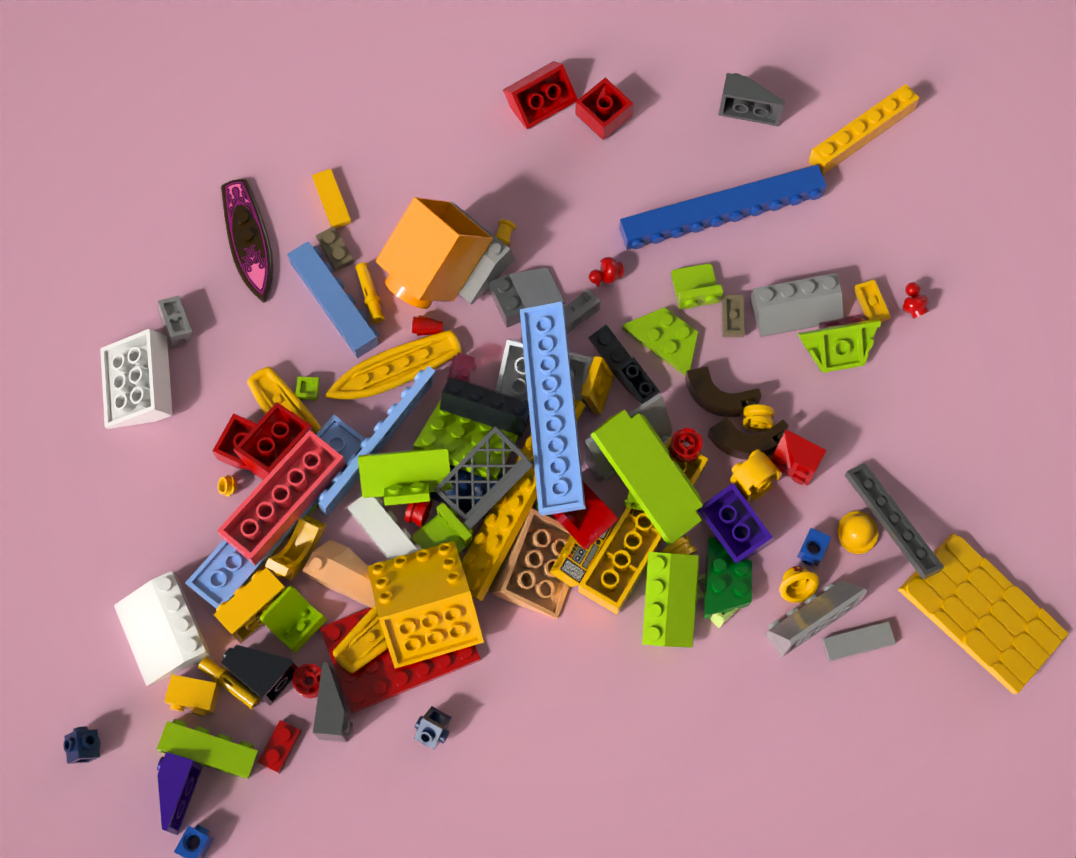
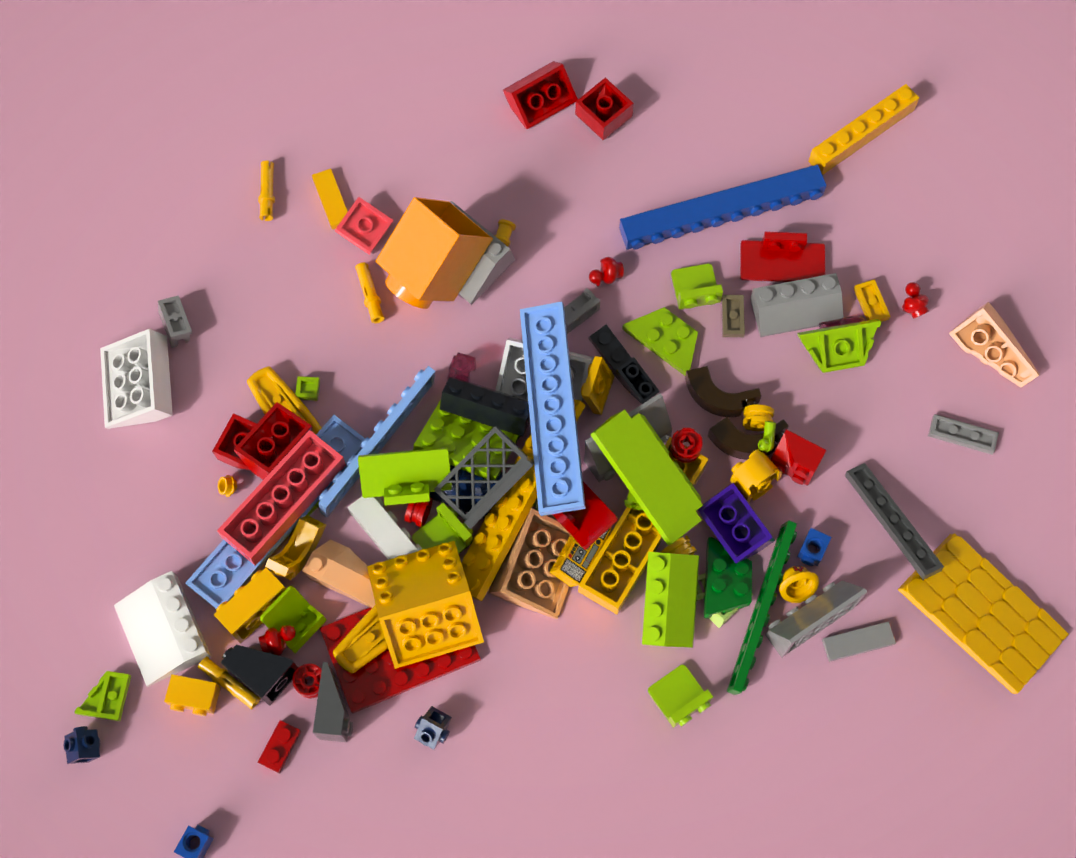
lime wedge [157,719,258,779] -> none
dark purple slope [157,752,203,835] -> none
dark brown piece [221,179,273,303] -> none
medium blue brick [287,241,379,359] -> none
dark tan plate [316,226,354,272] -> none
yellow piece [325,330,462,400] -> none
red cone [412,315,443,336] -> none
dark grey slope [489,267,565,328] -> none
dark grey slope [718,73,785,126] -> none
yellow hat [837,511,879,554] -> none
none -> lime wing [75,671,131,721]
none -> yellow pin [258,160,275,221]
none -> red animal [258,625,296,656]
none -> coral plate [335,197,394,255]
none -> lime bracket [648,665,713,728]
none -> green plate [726,520,797,695]
none -> red bracket [740,232,825,282]
none -> lime arm [758,421,776,452]
none -> light grey tile [928,414,999,455]
none -> light nougat wedge [949,302,1039,387]

